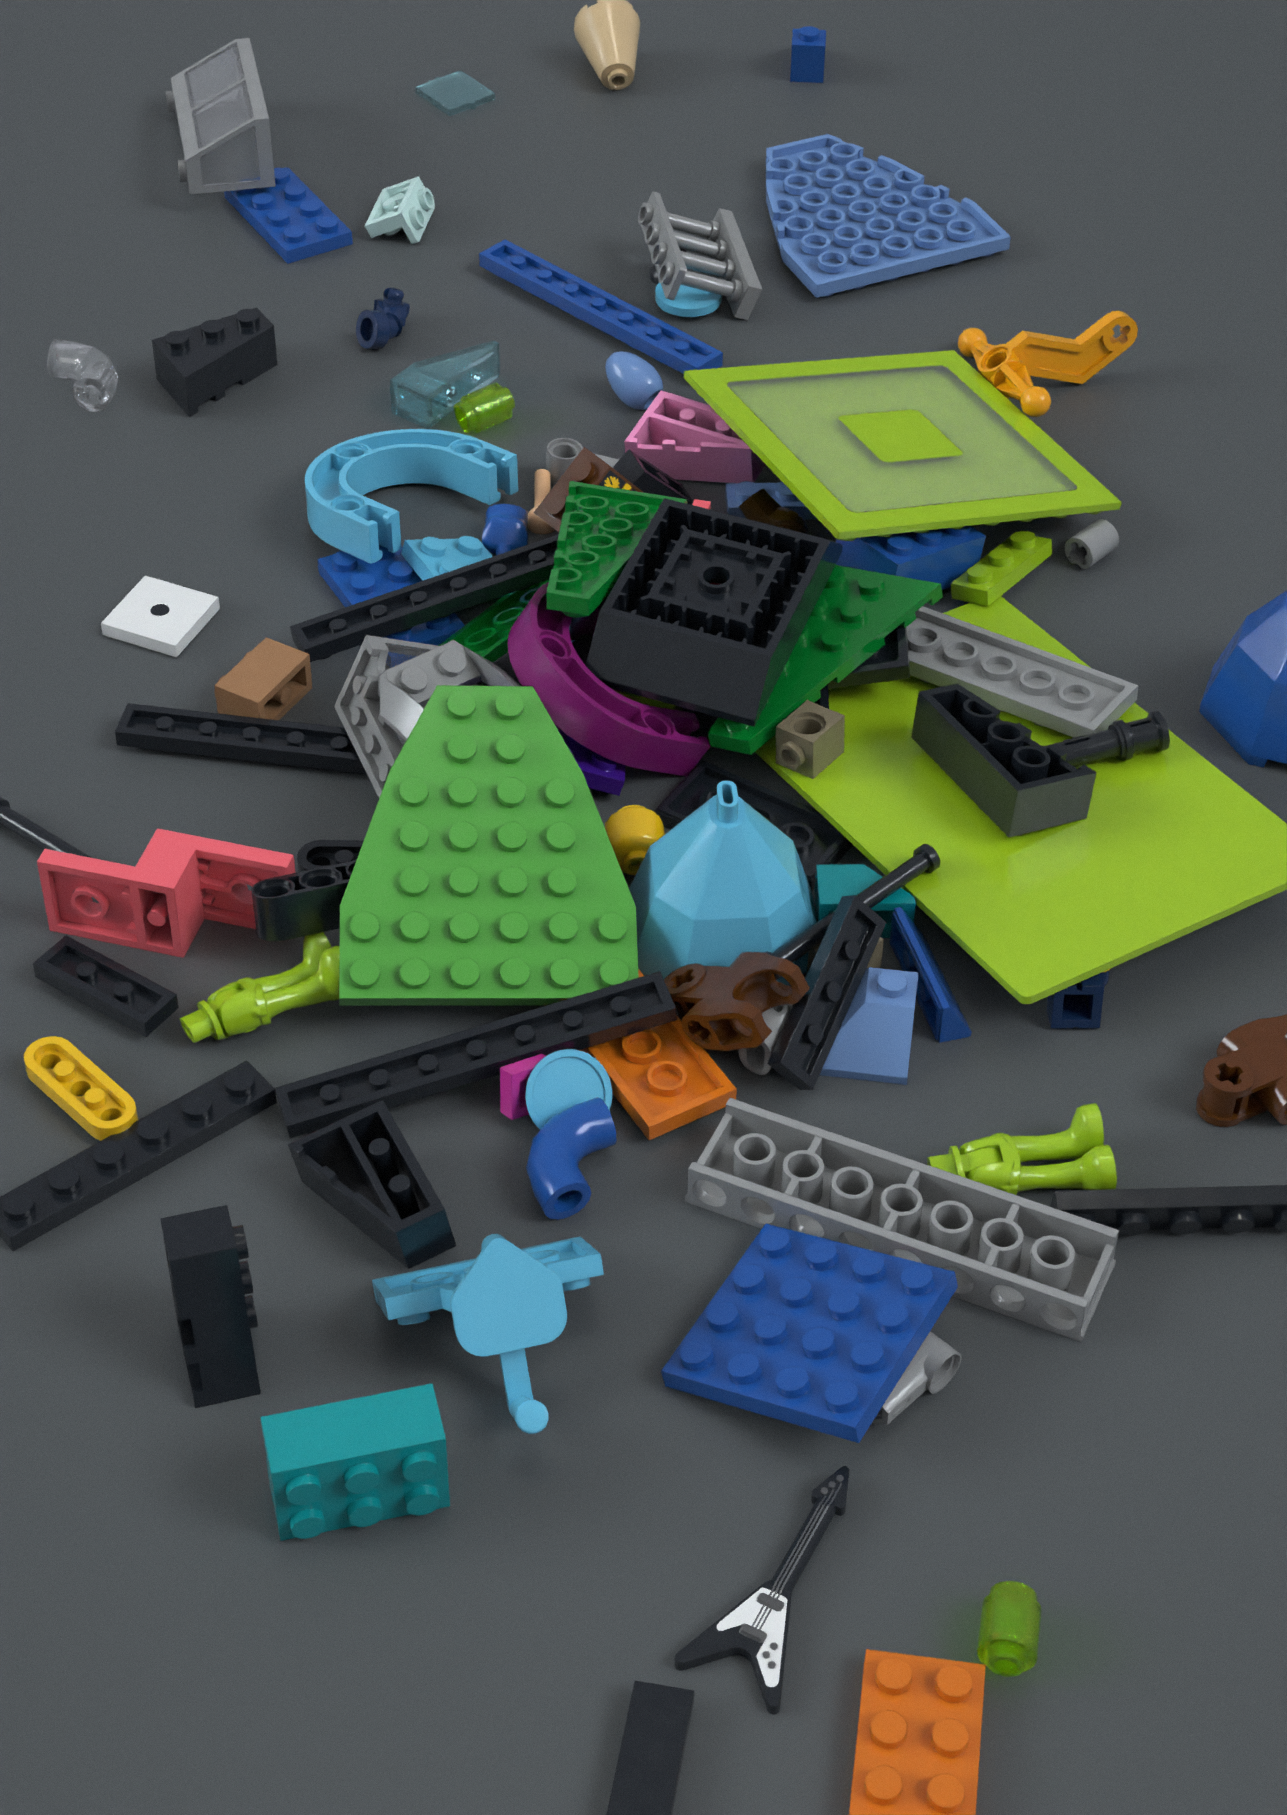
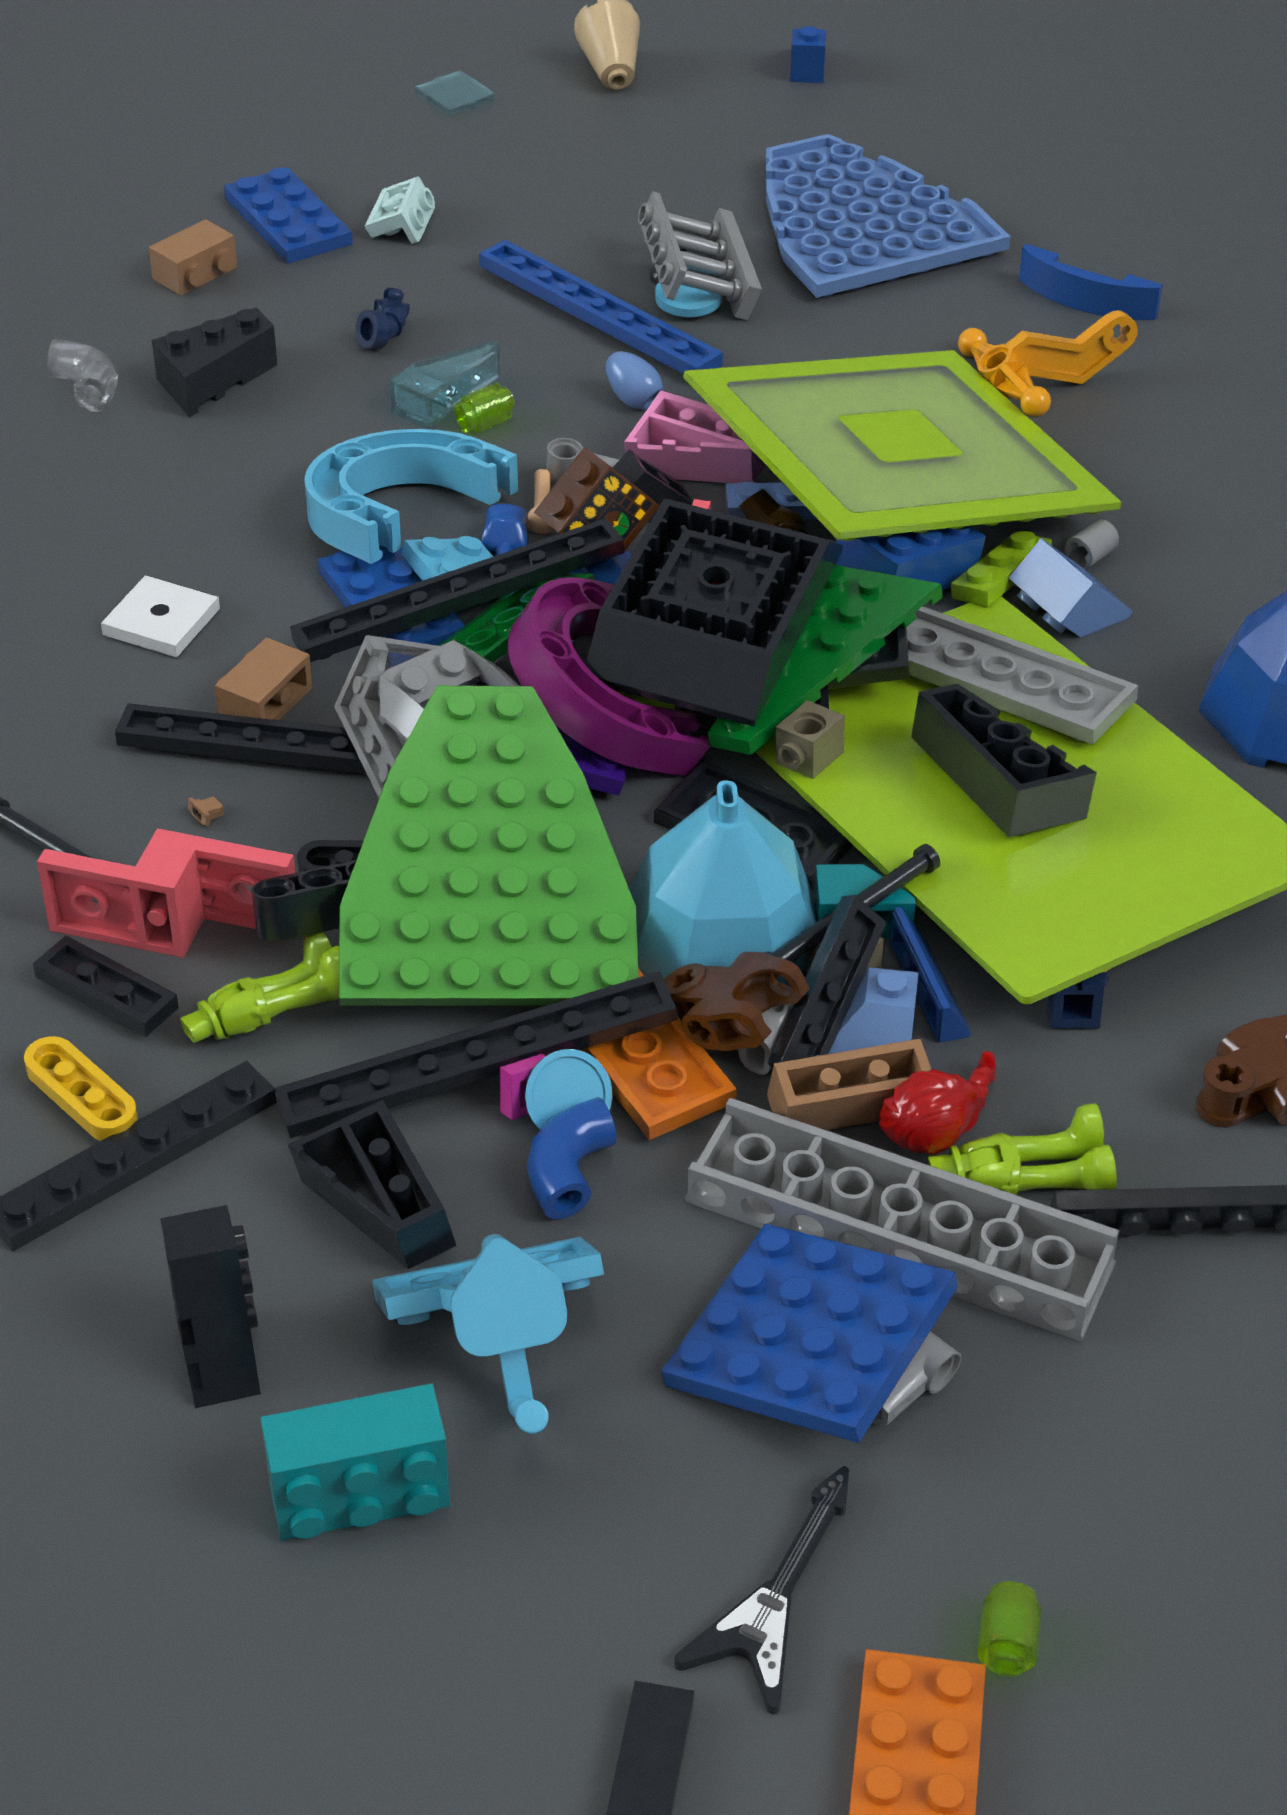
windscreen [166,38,276,195] -> none
green wing [546,481,687,618] -> none
yellow head [605,805,665,875] -> none
black pin [1043,711,1170,767] -> none
none -> medium nougat brick [149,219,238,296]
none -> medium nougat piece [188,796,224,827]
none -> medium nougat brick [767,1038,931,1130]
none -> red hair [879,1050,996,1155]
none -> medium blue slope [1009,538,1134,637]
none -> blue slope [1019,244,1163,320]

